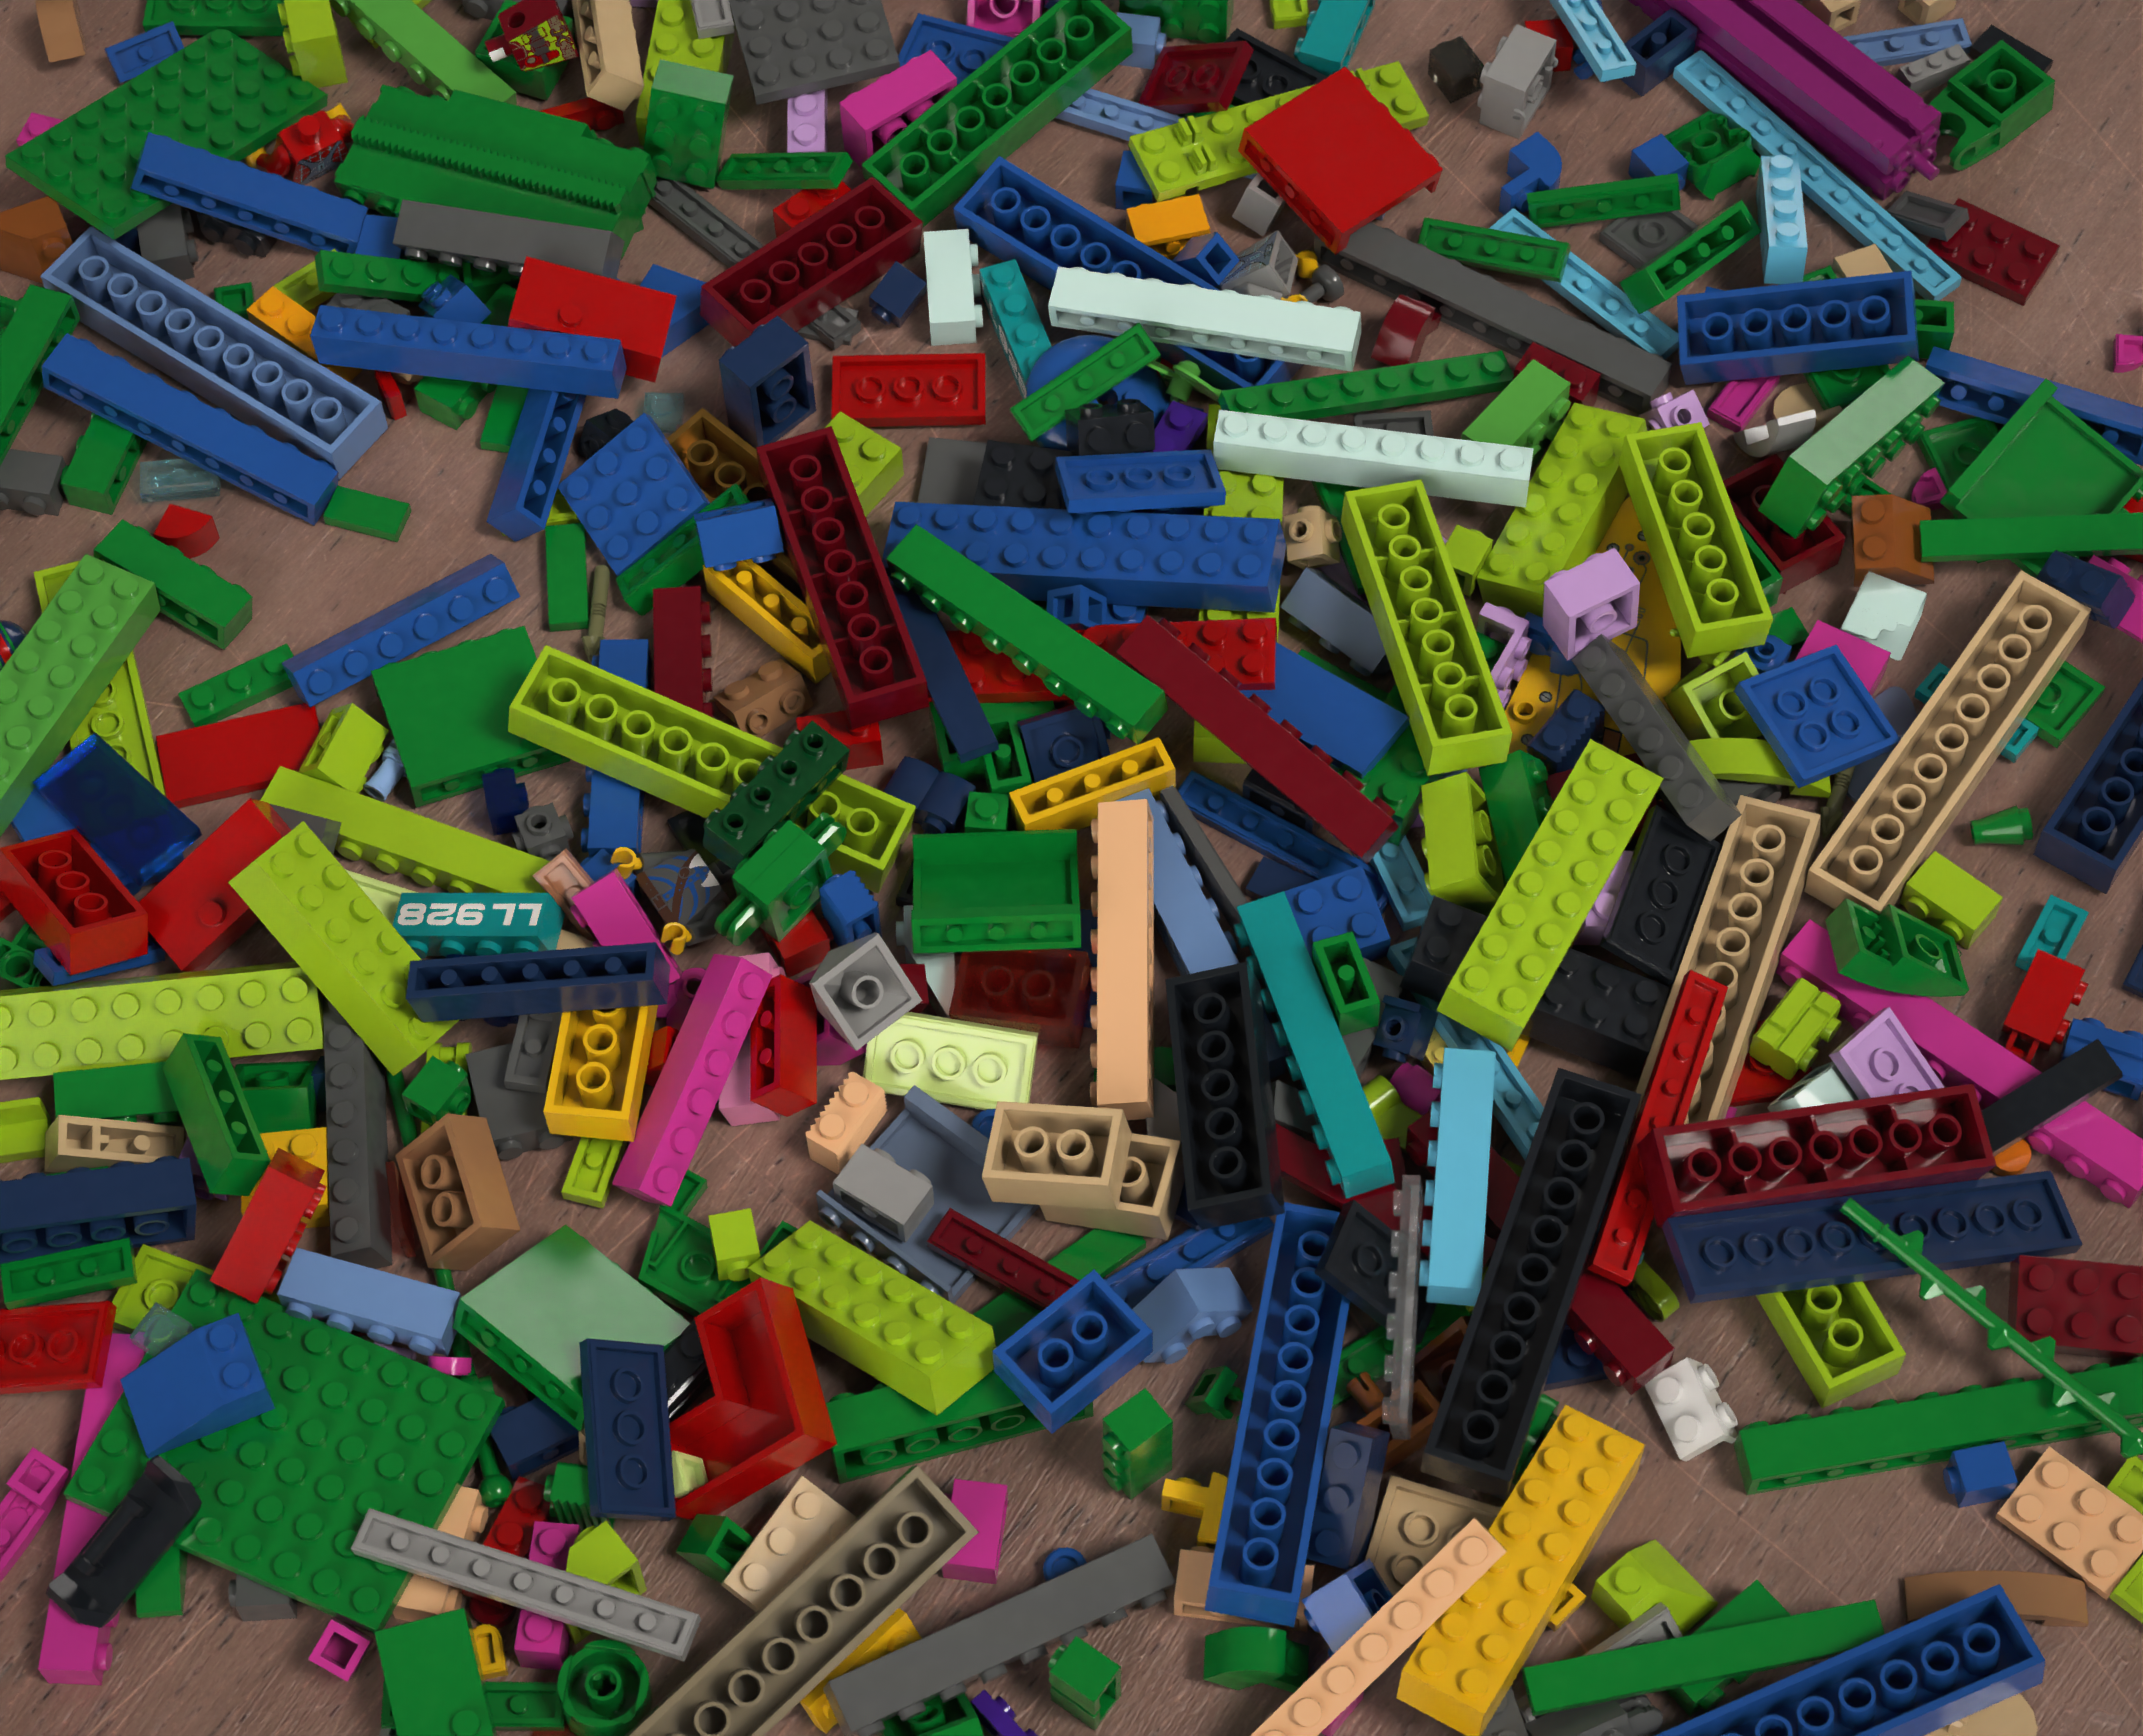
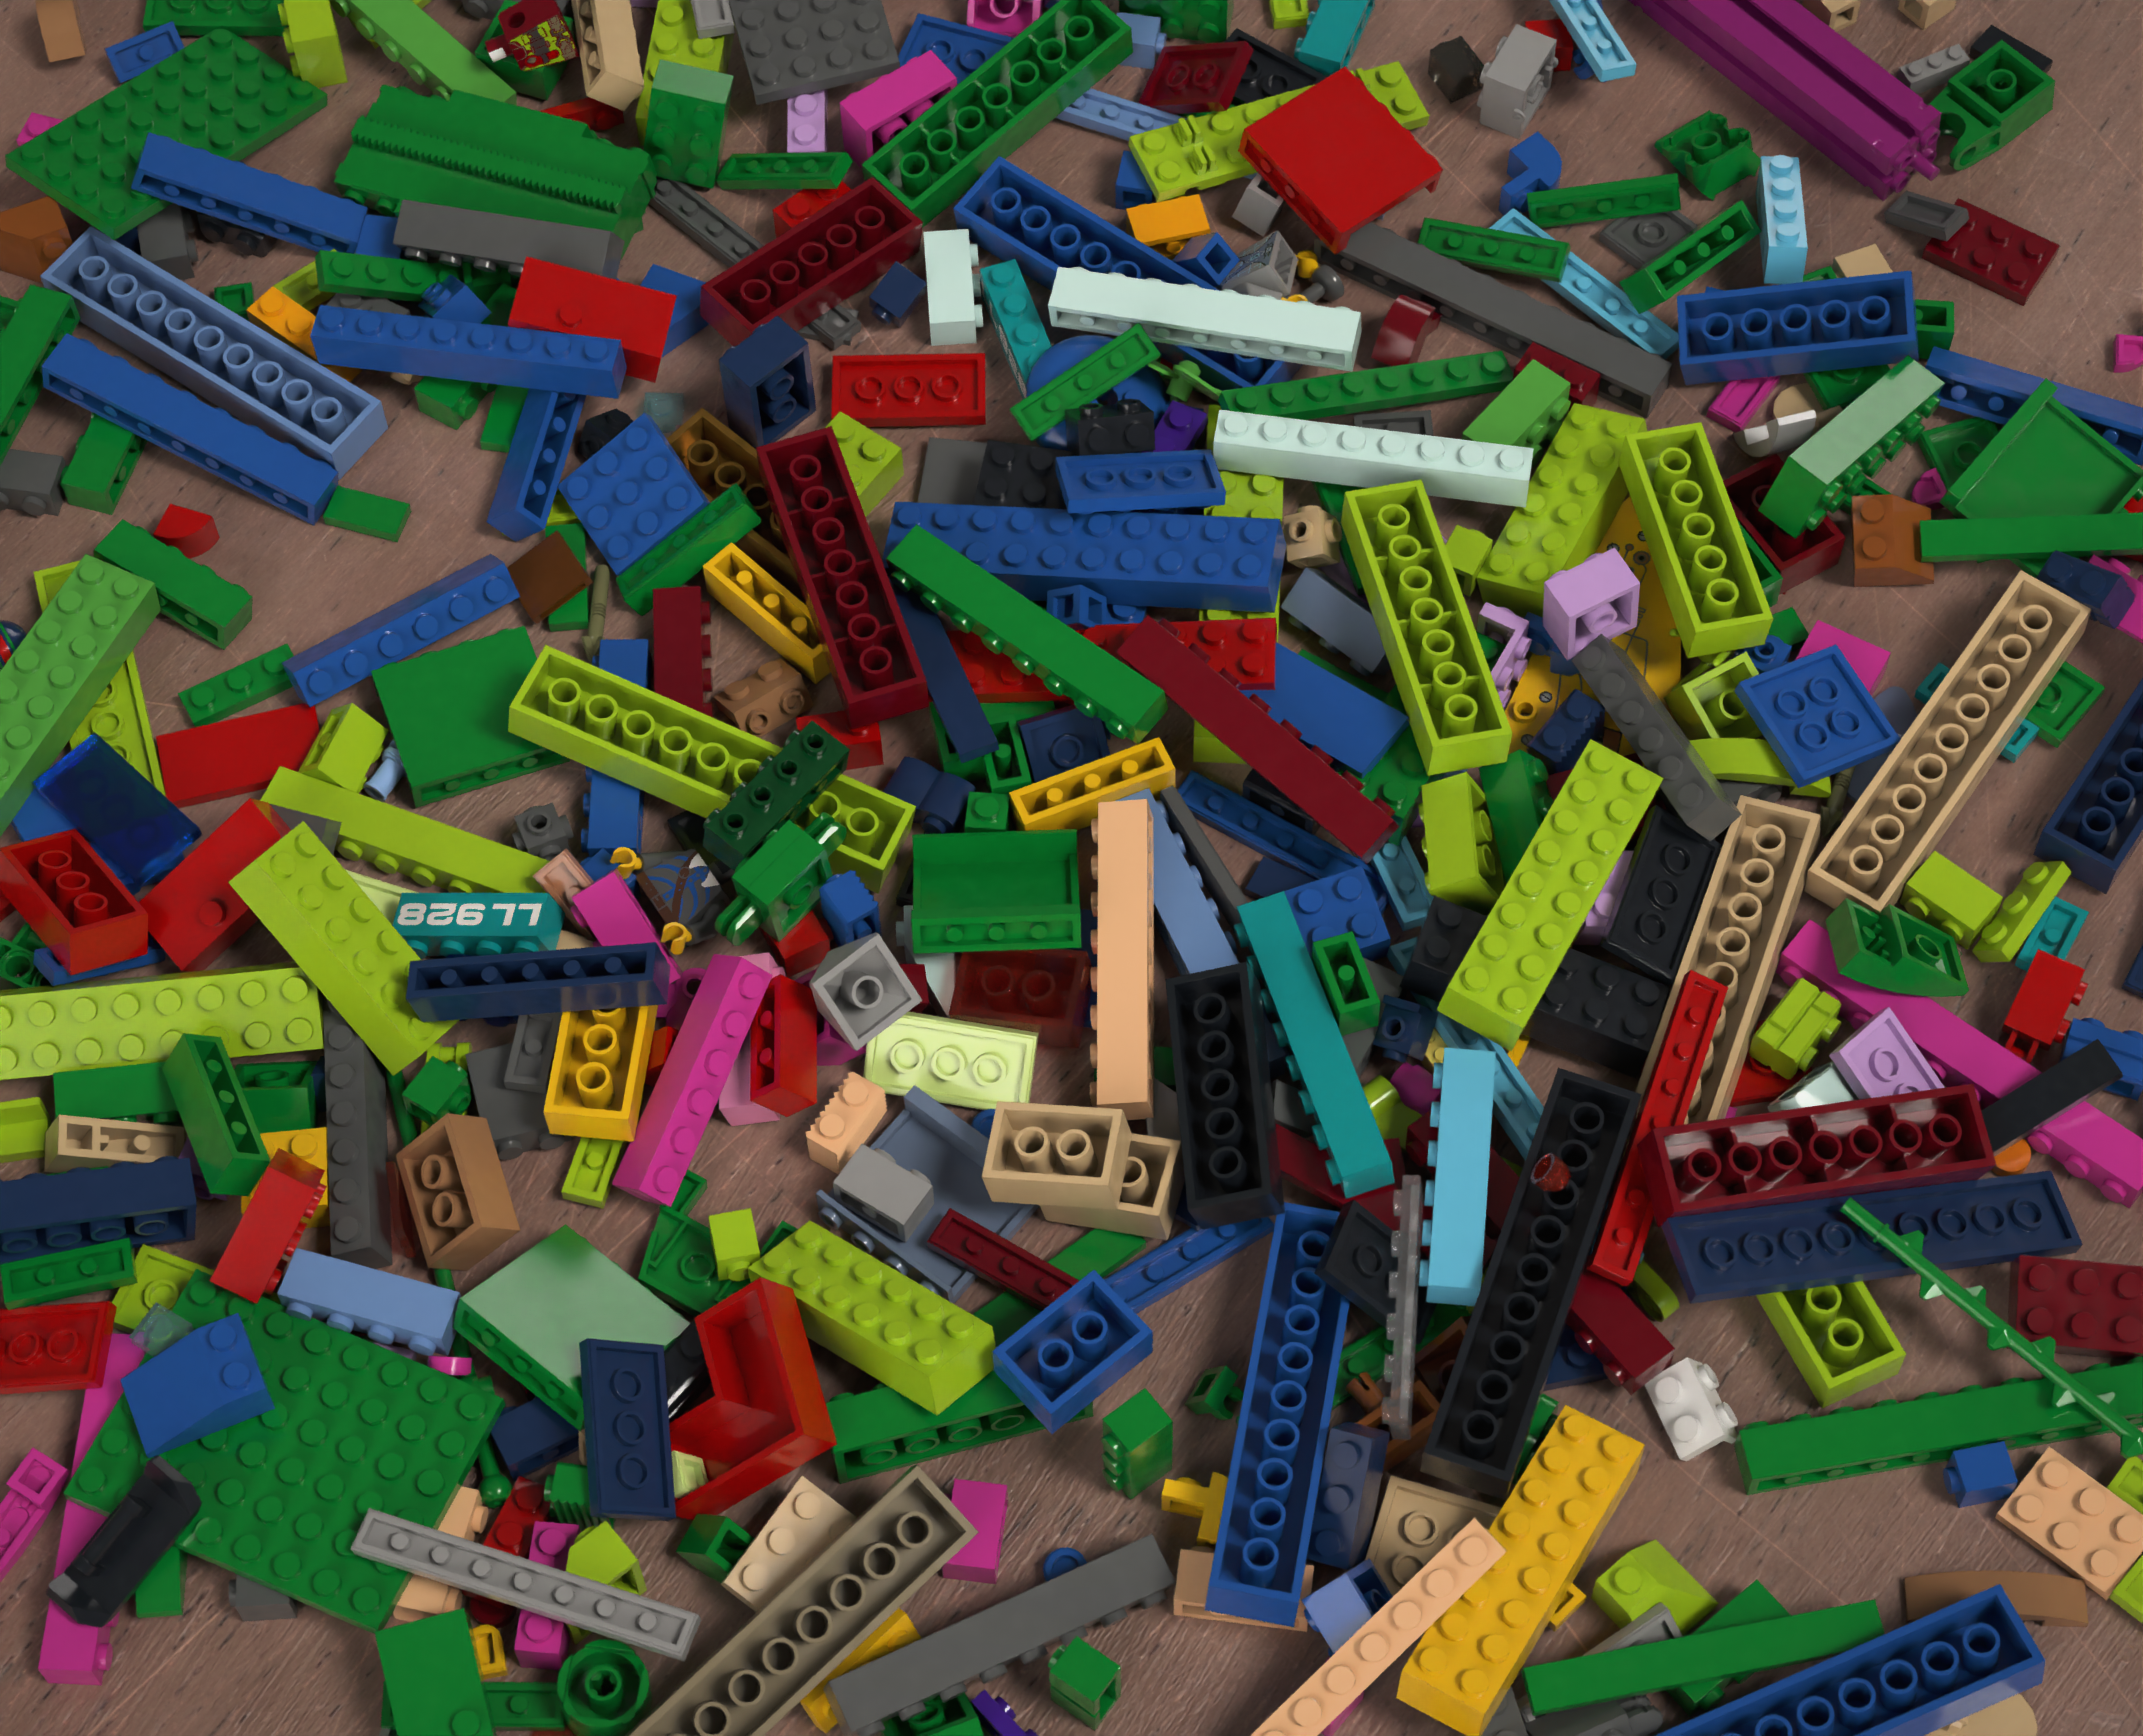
clear light blue plate [140,459,220,503] -> none
red torso [245,102,354,185] -> none
dark pink brick [308,1617,374,1682] -> none
red tile [374,370,407,420] -> none
clear blue brick [481,767,529,836] -> none
blue brick [693,498,784,571] -> none
medium blue brick [1132,1267,1253,1364] -> none
green brick [1203,1626,1309,1693] -> none
dark blue brick [1619,8,1698,97] -> none
blue brick [1628,133,1689,191] -> none
lavender brick [1639,389,1710,431] -> none
medium azure plate [1673,50,1962,301] -> none
light aqua piece [1840,571,1927,661] -> none
medium blue tile [1843,18,1972,67] -> none
green cone [1970,805,2033,845] -> none
none -> reddish brown piece [507,530,593,625]
none -> clear red hinge [1531,1153,1570,1192]
none -> lime plate [1972,861,2072,962]

